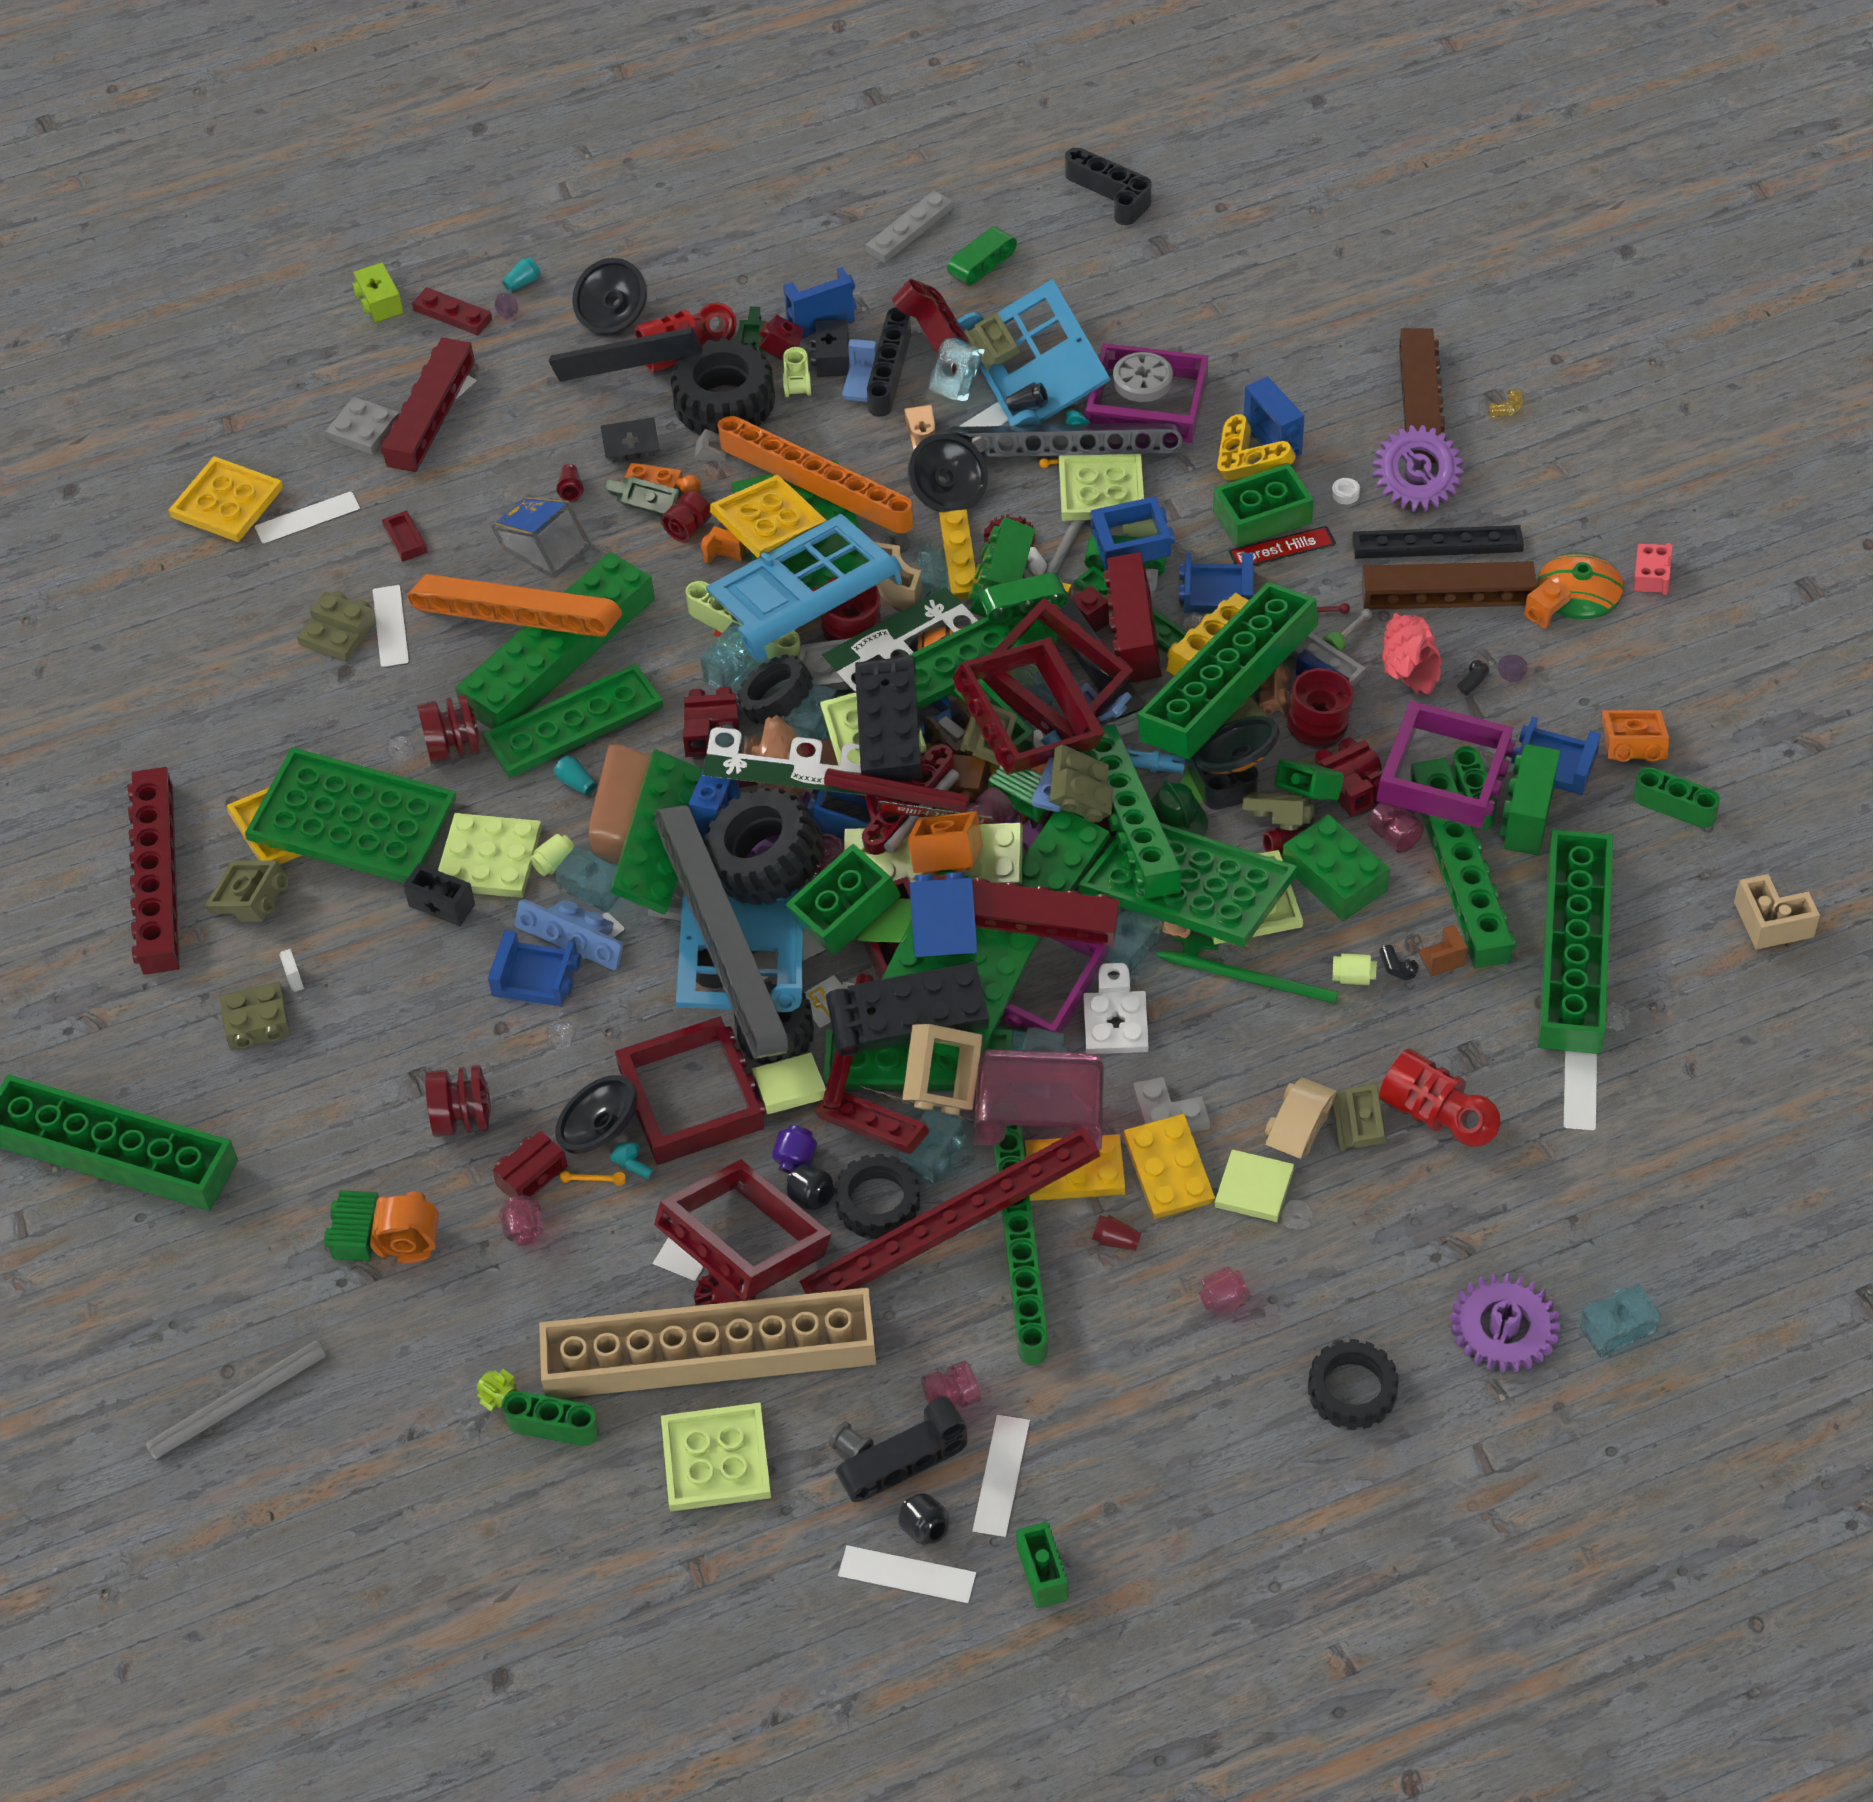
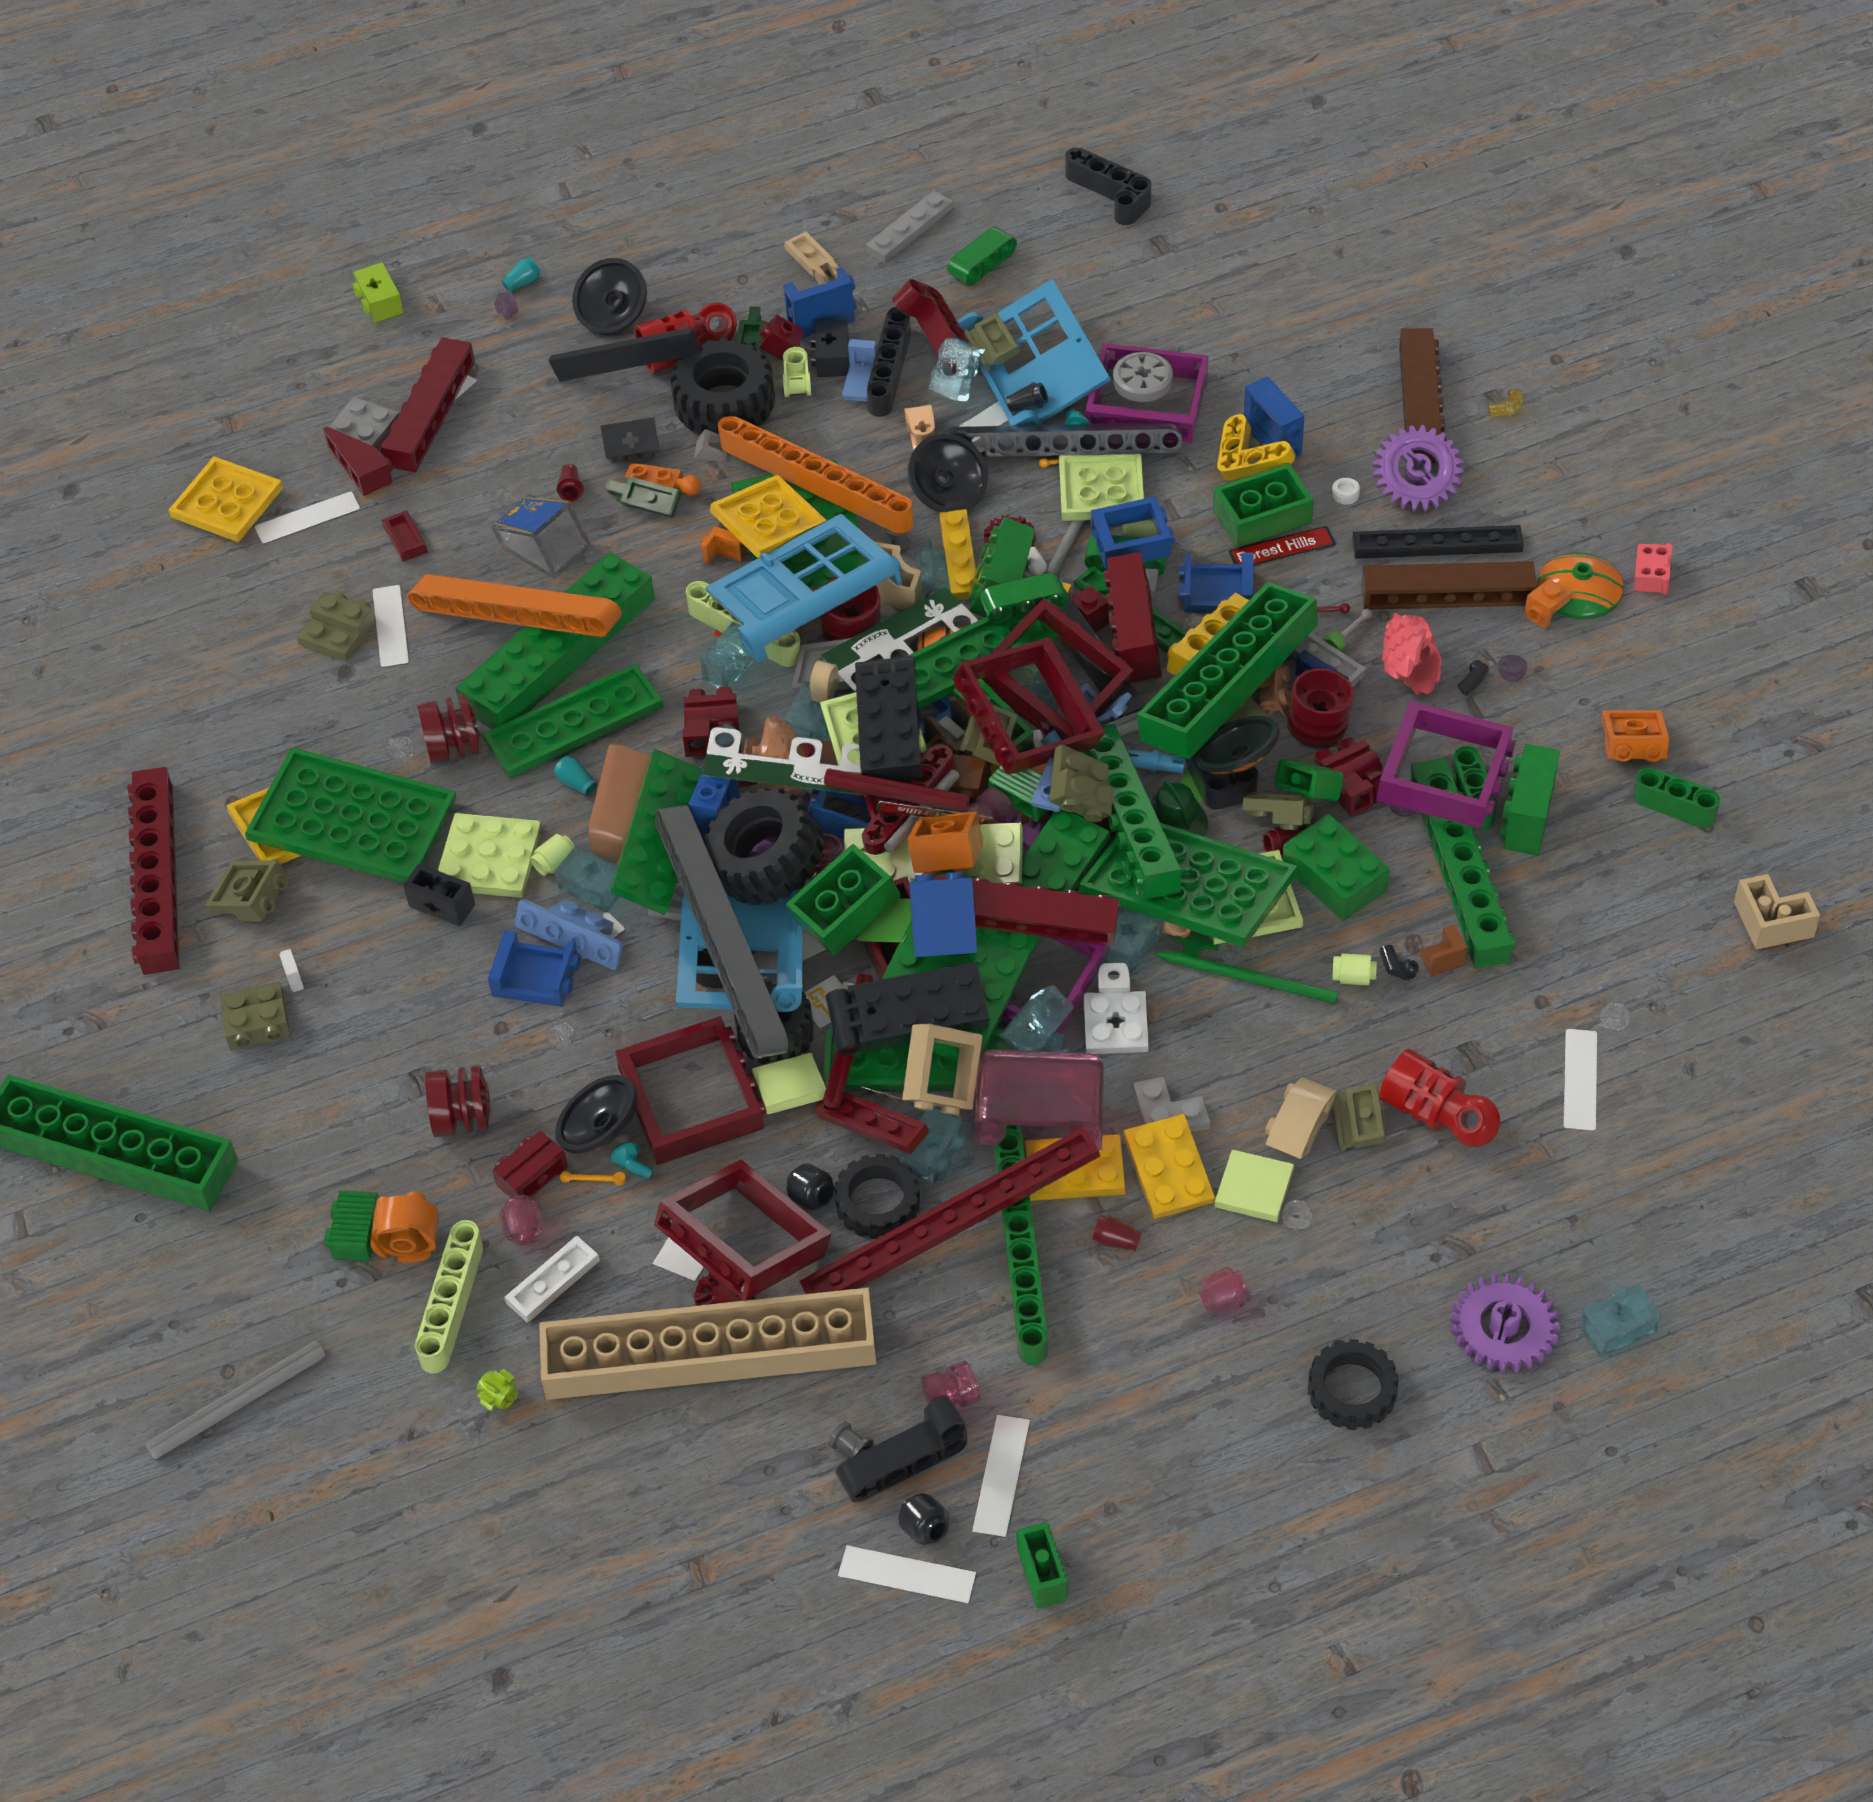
dark red plate [412,287,492,336] -> none
green beam [502,1391,599,1446] -> none
dark red wheel [661,490,712,543] -> none
yellowish green plate [661,1402,771,1512] -> none
black tyre [737,654,813,725] -> none
dark purple head [772,1125,817,1174] -> none
clear pink wheel [1367,802,1425,853] -> none
blue panel [1511,716,1601,795] -> none
green brick [1538,829,1613,1054] -> none
none -> dark red slope [323,427,393,496]
none -> yellowish green beam [415,1220,483,1374]
none -> white plate [504,1236,600,1323]
none -> tan hinge [784,232,840,285]
none -> tan piece [810,660,839,702]
none -> clear light blue brick [1000,985,1074,1057]

